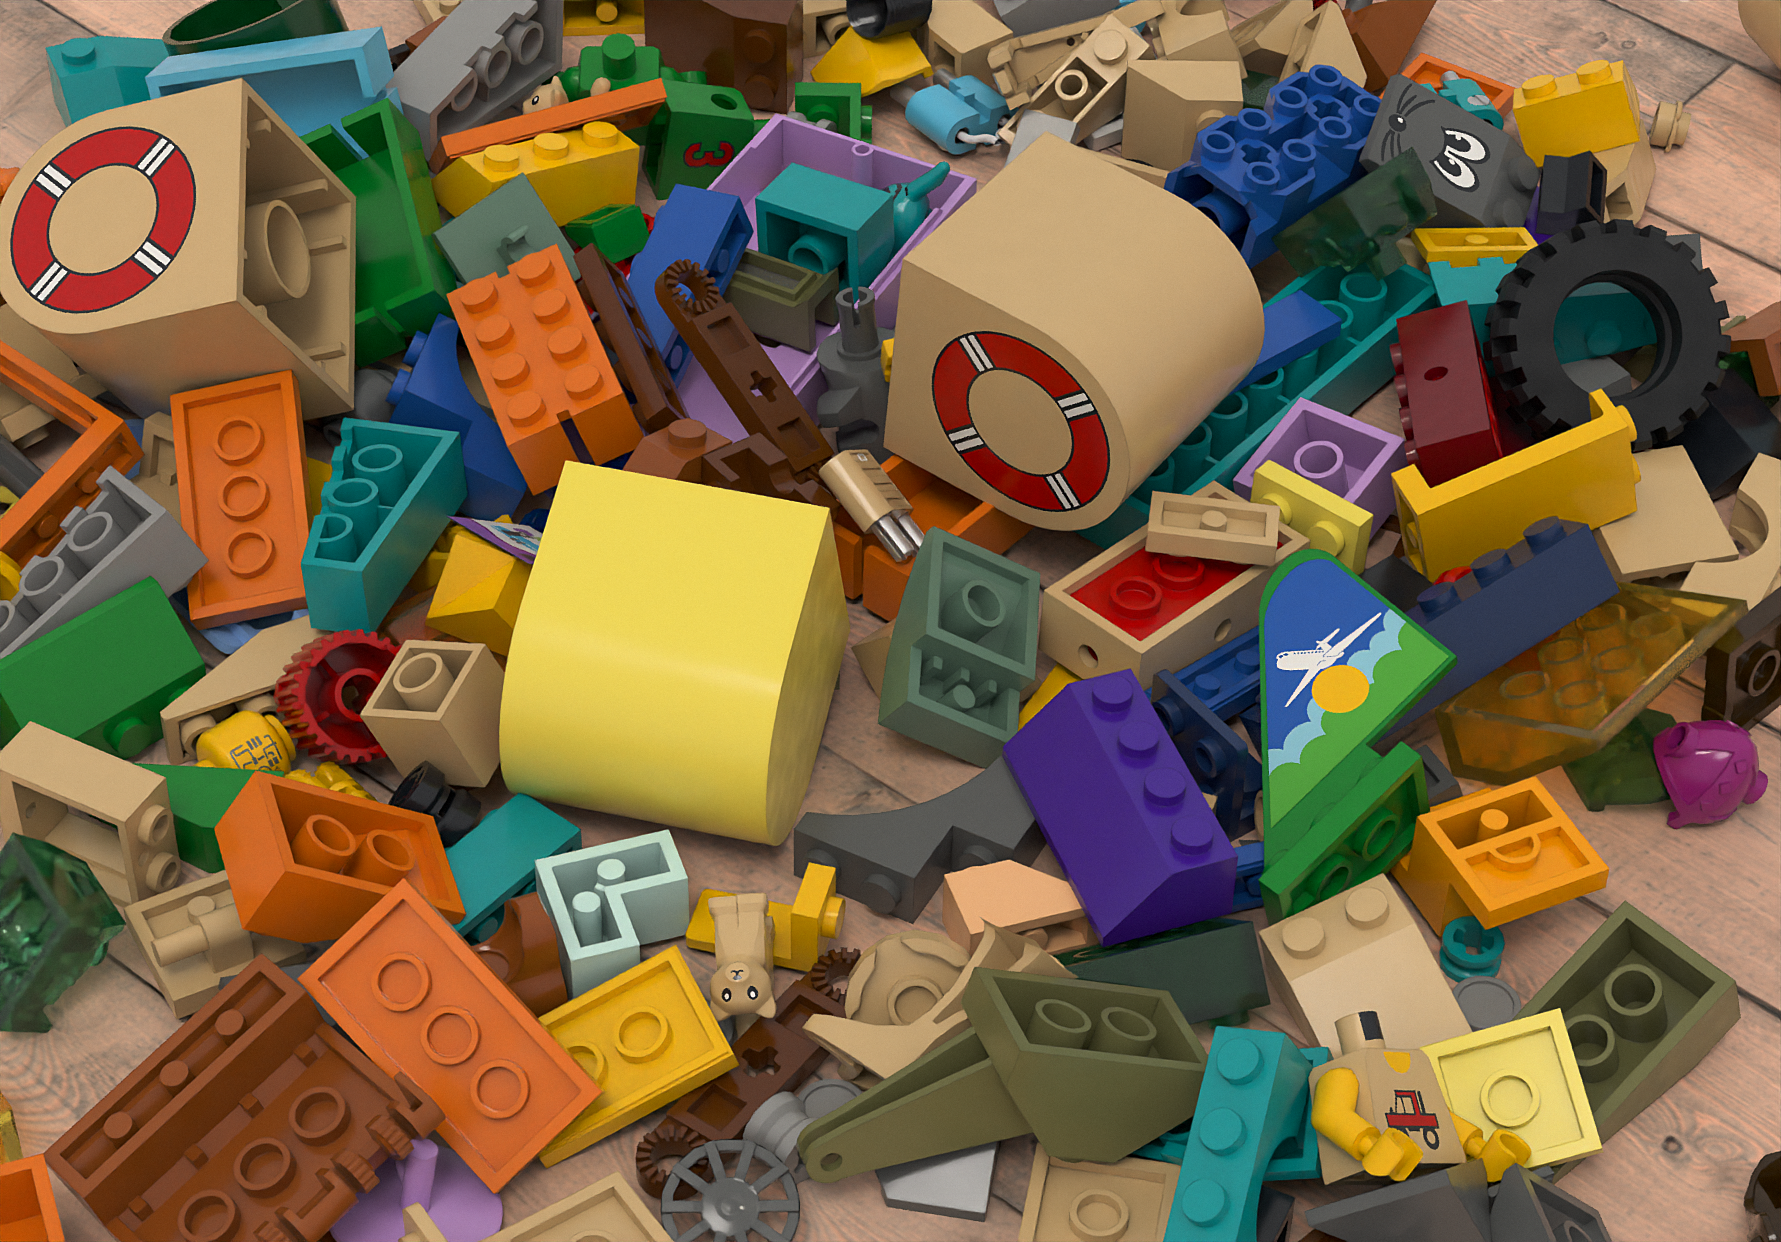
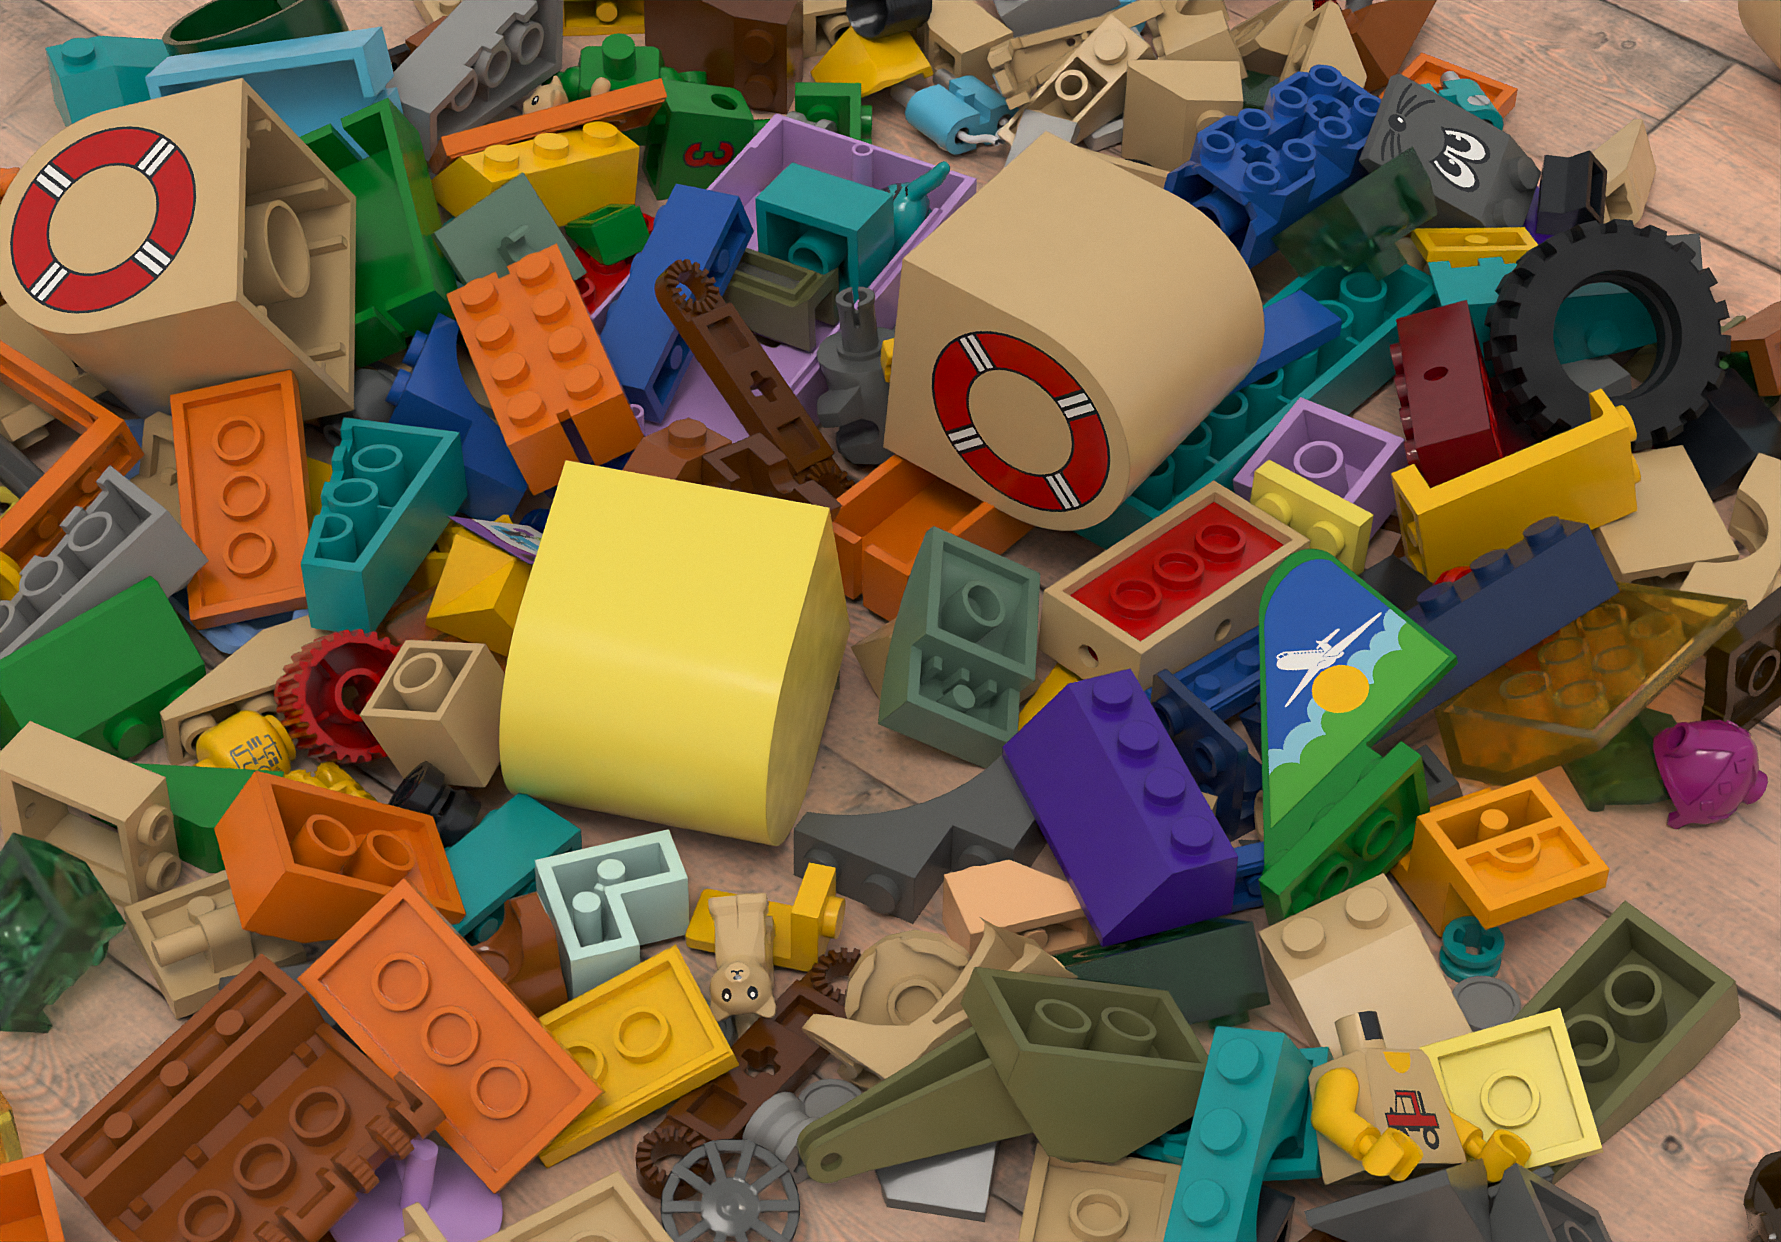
reddish brown plate [573,243,690,435] -> none
tan piece [818,449,925,562] -> none
tan plate [1145,491,1280,566] -> none
yellow slope [1513,60,1640,168] -> none
tan plate [1649,101,1691,153] -> none

